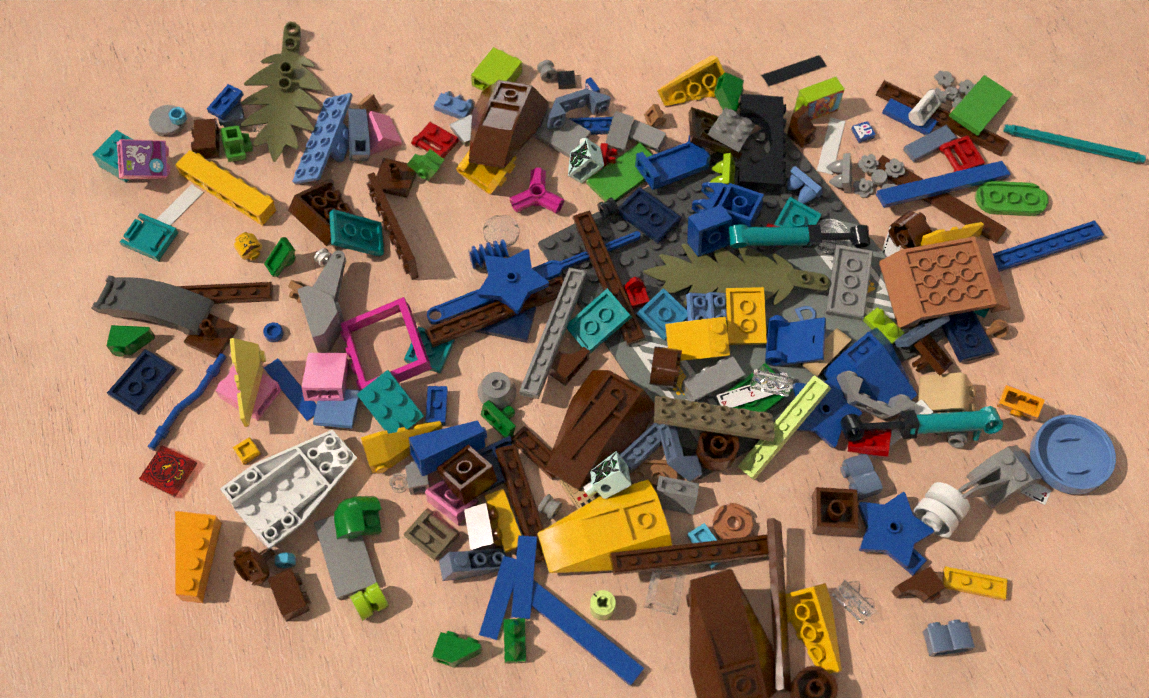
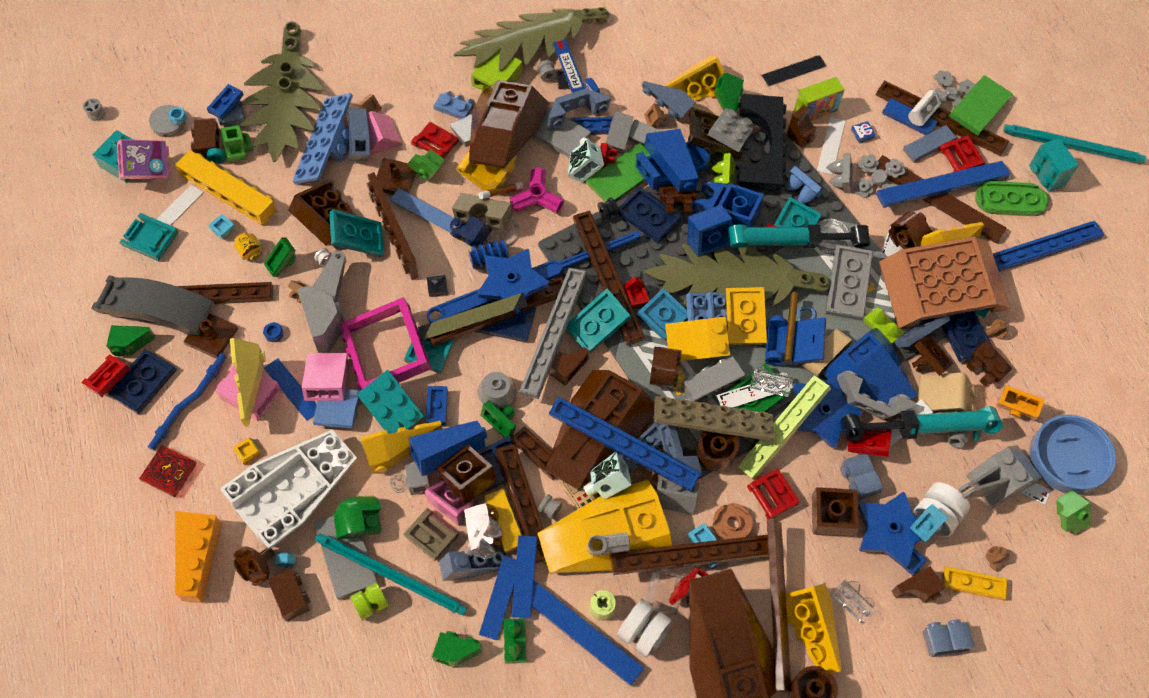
none -> red plate [81,354,130,397]
none -> light grey wheel [83,98,105,121]
none -> teal tile [207,148,226,164]
none -> medium azure plate [208,214,236,239]
none -> teal piece [315,533,467,616]
none -> medium blue sticker [390,188,454,233]
none -> olive sticker [418,293,527,340]
none -> black tile [427,275,448,297]
none -> dark blue brick [450,216,492,247]
none -> dark tan arch [452,193,513,231]
none -> olive plant [454,7,610,71]
none -> clear tile [464,513,502,558]
none -> pearl gold bar [478,182,523,199]
none -> blue tile [549,396,701,492]
none -> sticker [552,40,585,93]
none -> light grey piece [586,532,630,557]
none -> white wheel [617,599,672,658]
none -> sand blue slope [641,81,695,120]
none -> blue slope [644,129,699,192]
none -> reddish brown plate [659,186,697,213]
none -> red piece [669,568,709,605]
none -> red plate [747,468,800,519]
none -> pearl gold bar [784,292,798,363]
none -> medium azure plate [910,504,948,542]
none -> reddish brown plate [966,340,1013,386]
none -> medium nougat plate [986,546,1010,571]
none -> teal brick [1029,138,1079,192]
none -> bright green brick [1056,490,1091,534]

